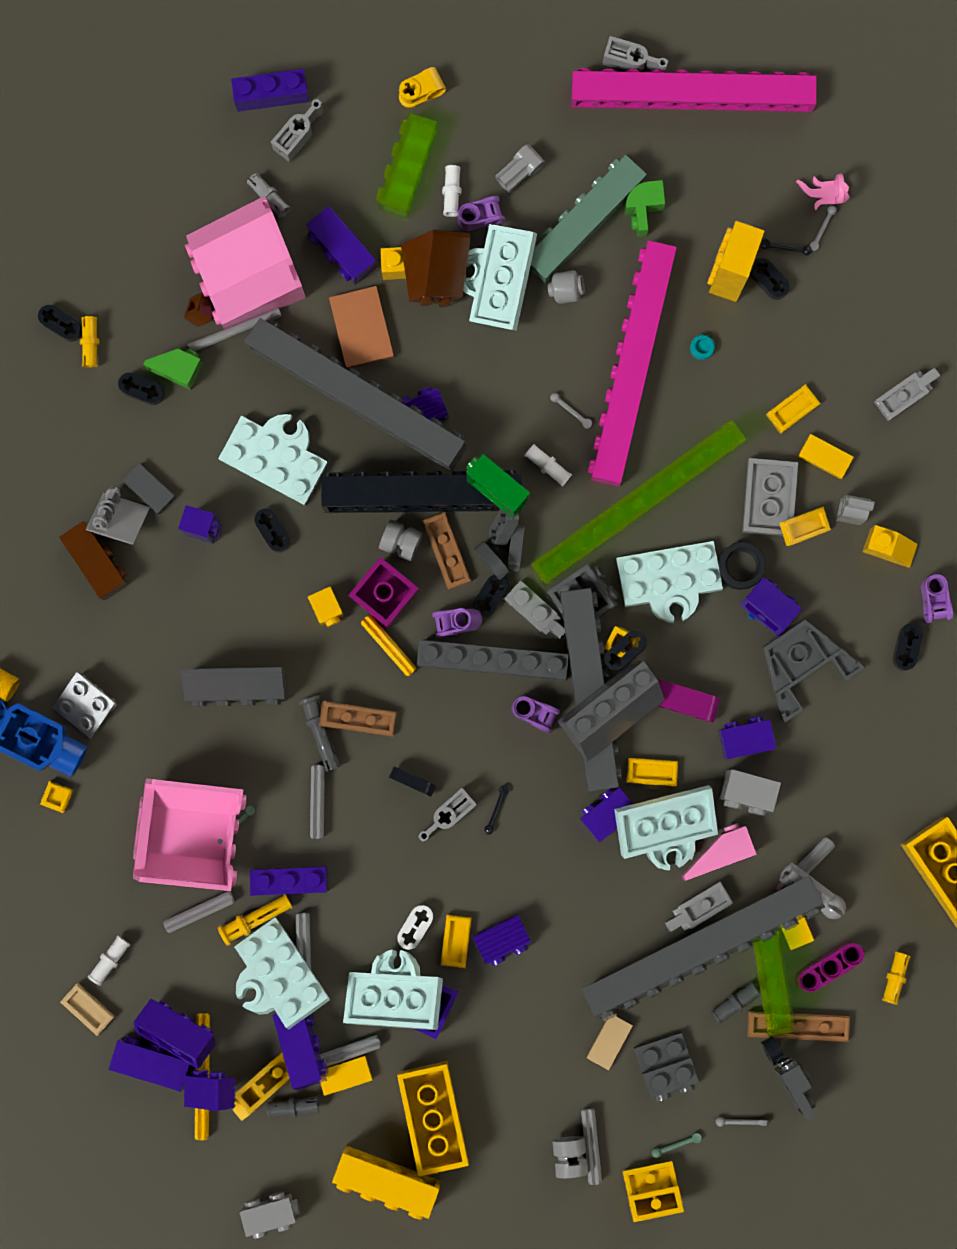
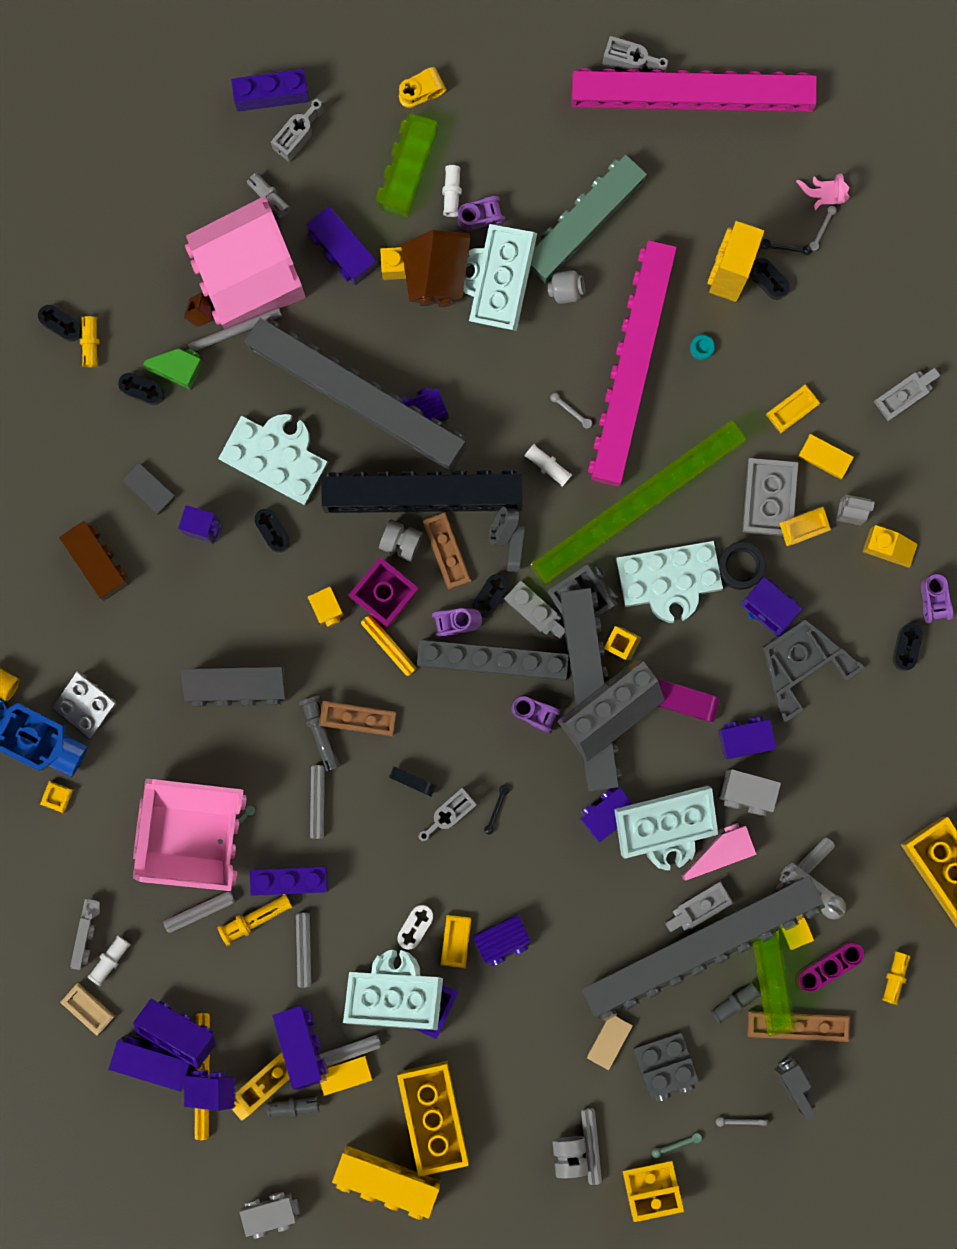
light grey hinge [86,487,150,545] -> none
light aqua plate [235,917,330,1030] -> none
nougat tile [329,286,394,369] -> none
green window [466,454,530,519] -> none
dark grey beam [473,541,509,580] -> none
light grey piece [495,144,545,193] -> none
black beam [604,631,647,670] -> none
bright green brick [625,180,665,237] -> none
yellow tile [626,758,678,786] -> none
black beam [761,1036,784,1066] -> none
none -> light grey hinge [70,899,100,970]

